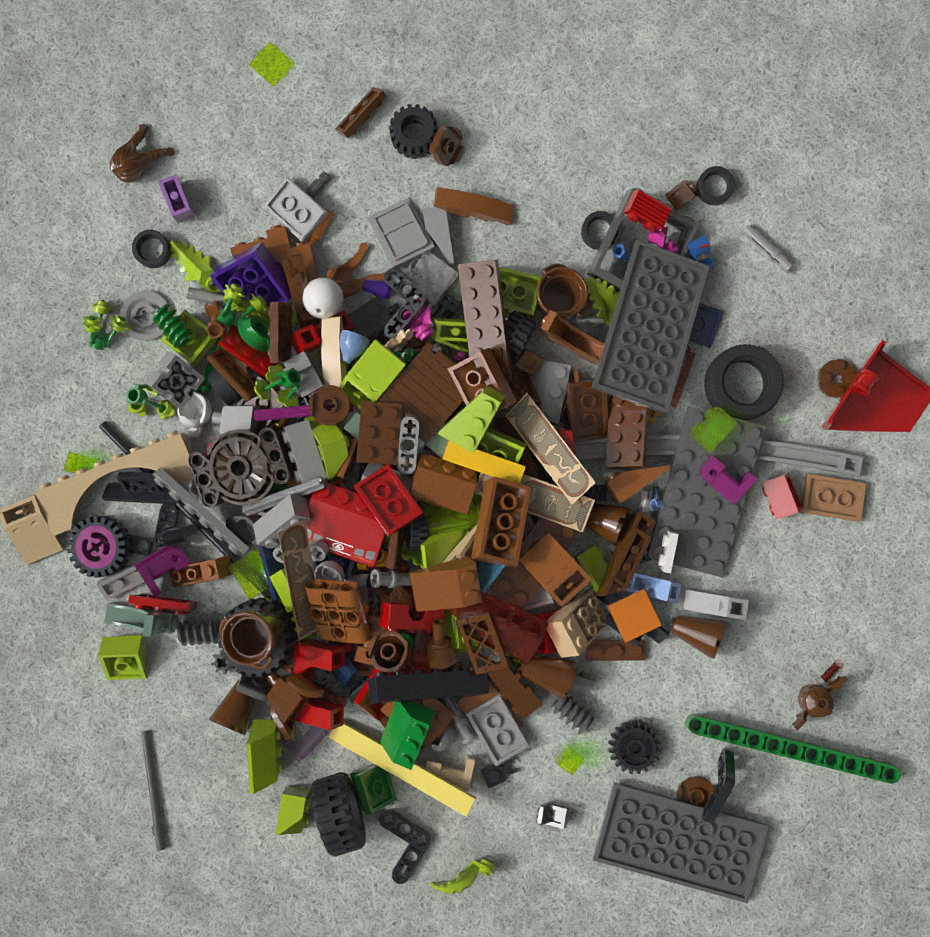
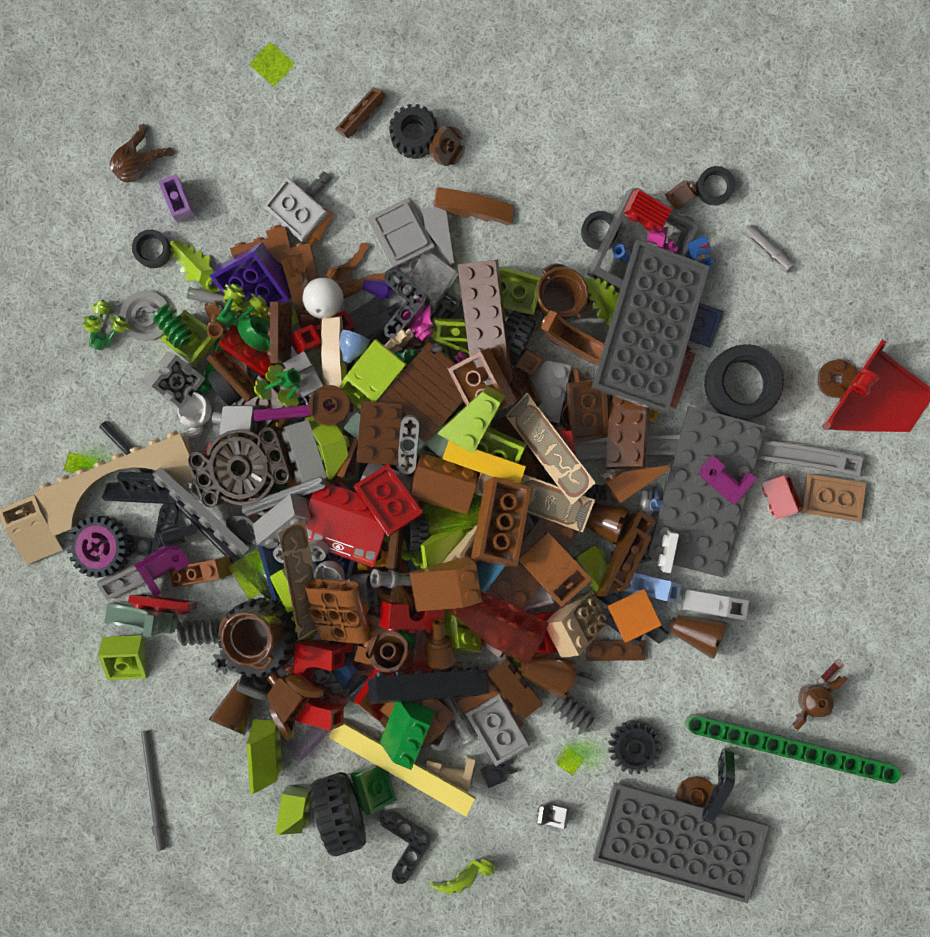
plant [127,379,175,420] -> none
reddish brown window [456,611,509,675] -> none
clear neon green brick [689,407,737,453] -> none

